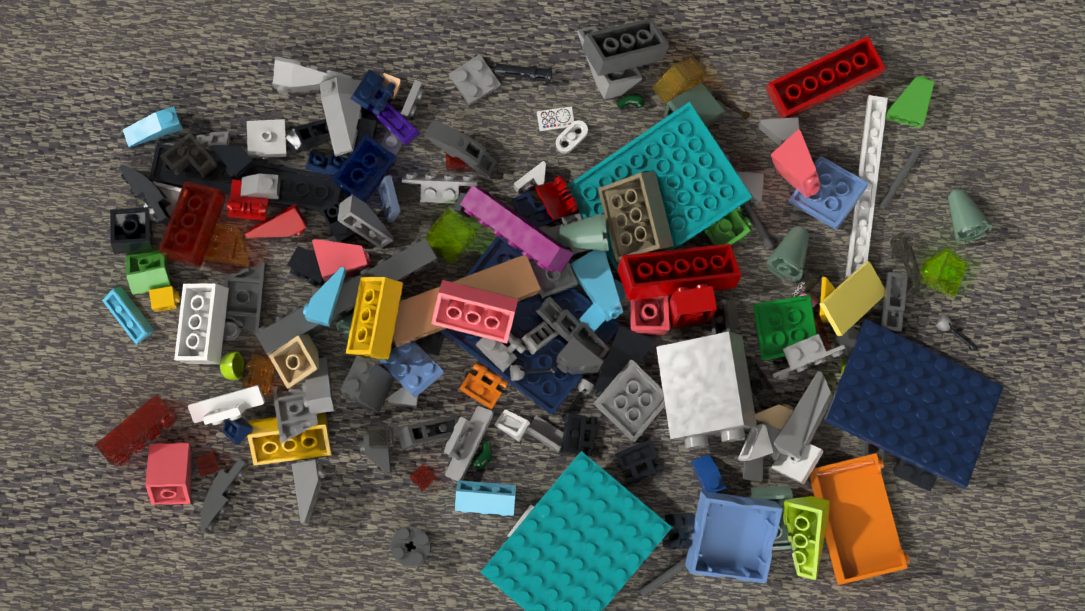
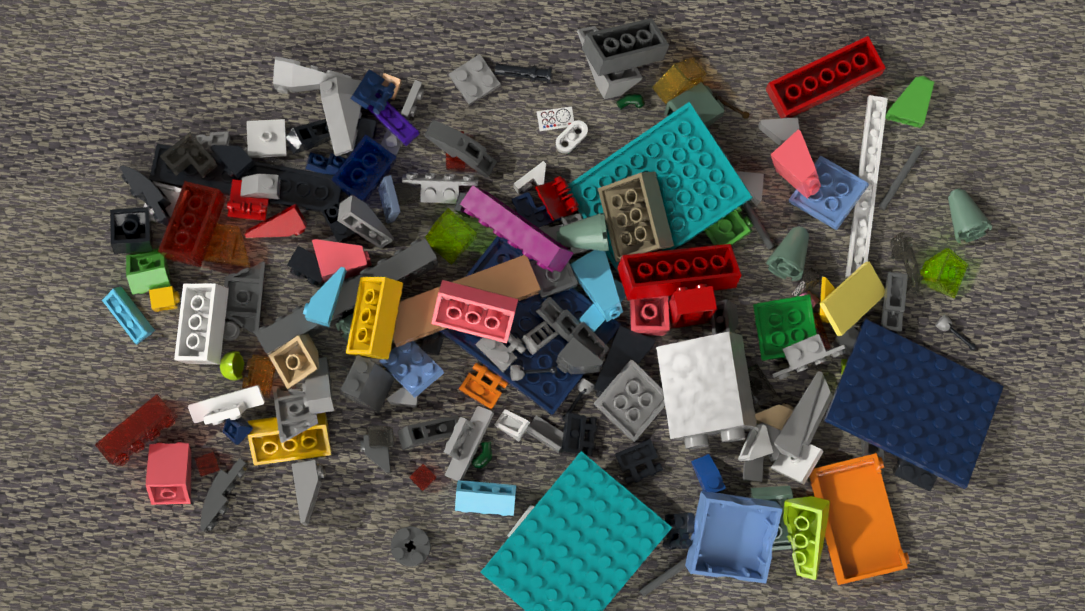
medium azure slope [123,106,183,147] -> none

